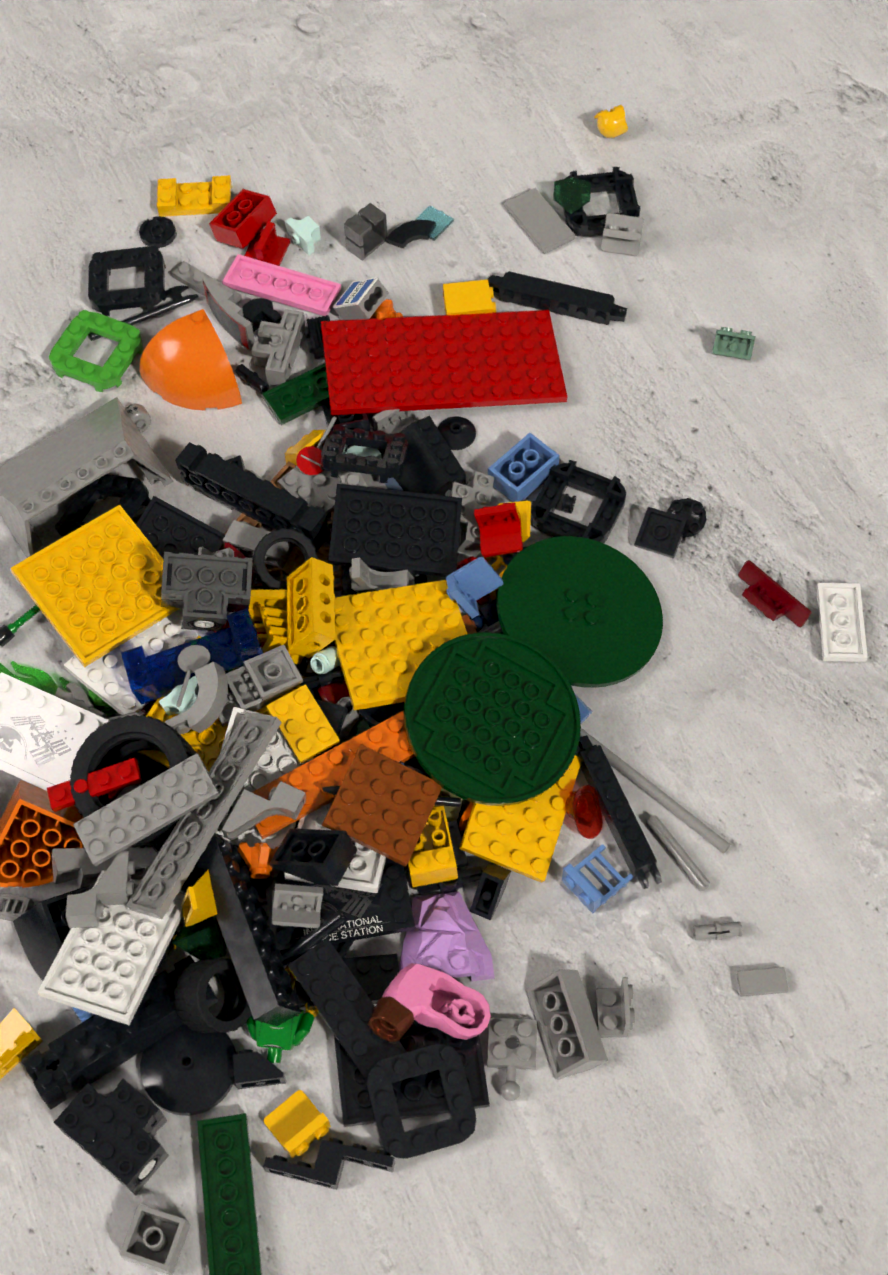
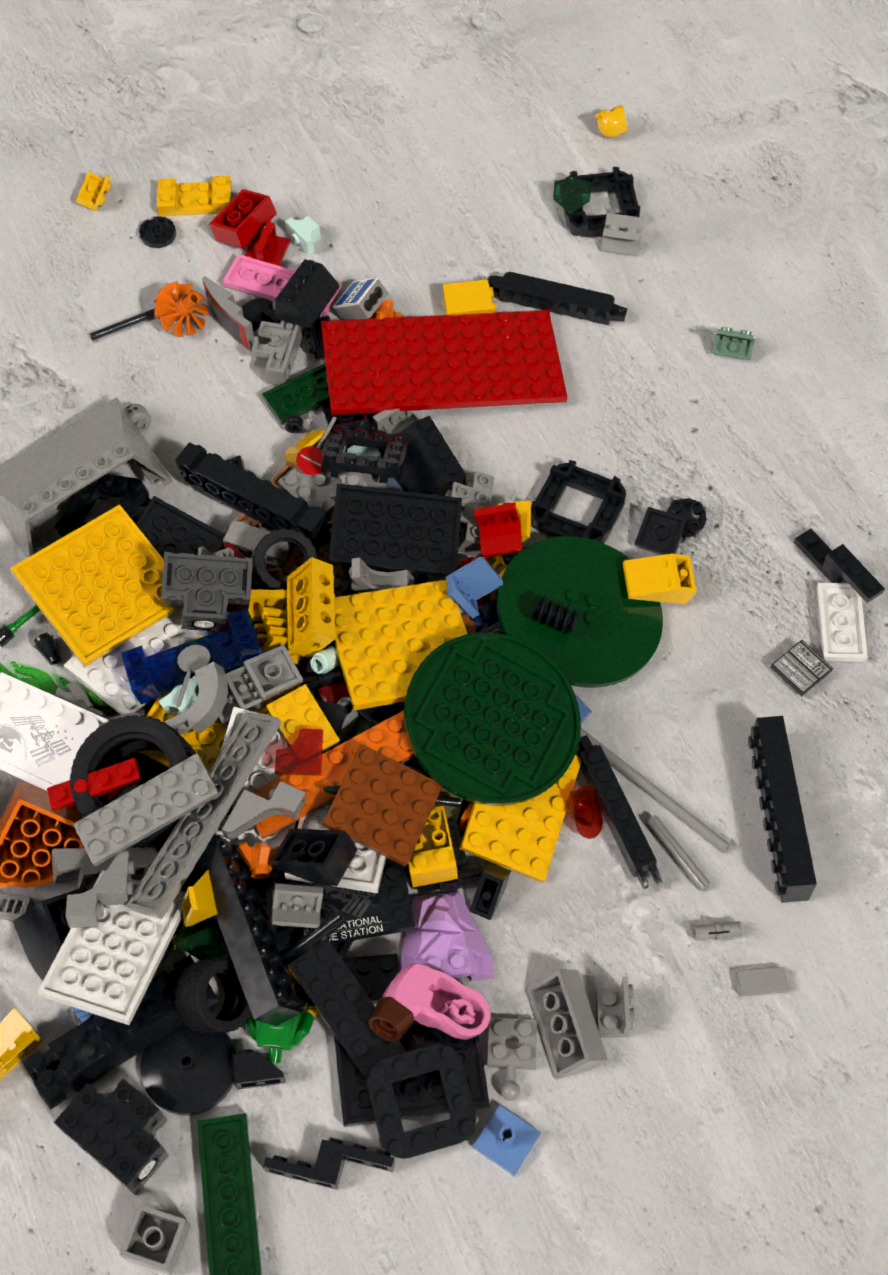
bright green plate [49,310,143,392] -> none
black plate [88,246,166,316] -> none
orange brick [140,309,242,410] -> none
light grey plate [172,261,242,305] -> none
black axle [235,364,269,394] -> none
yellow bracket [264,1090,331,1159] -> none
flat silver piece [344,203,388,260] -> none
black tile [386,220,436,249] -> none
clear light blue piece [415,205,454,241] -> none
black dish [438,416,476,450] -> none
medium blue brick [488,433,560,502] -> none
light grey tile [504,188,575,254] -> none
black bush [561,493,576,514] -> none
medium blue plate [562,844,634,914] -> none
dark red bracket [738,560,811,627] -> none
none -> black cone [34,633,62,665]
none -> yellow bracket [75,171,112,211]
none -> orange piece [154,281,209,338]
none -> black slope [275,259,339,328]
none -> clear red tile [275,729,324,776]
none -> black bush [285,415,303,433]
none -> medium blue tile [473,1105,541,1176]
none -> black piece [530,595,579,636]
none -> yellow slope [623,554,697,604]
none -> black brick [748,716,817,903]
none -> tile [771,640,833,697]
none -> black bracket [794,528,885,603]

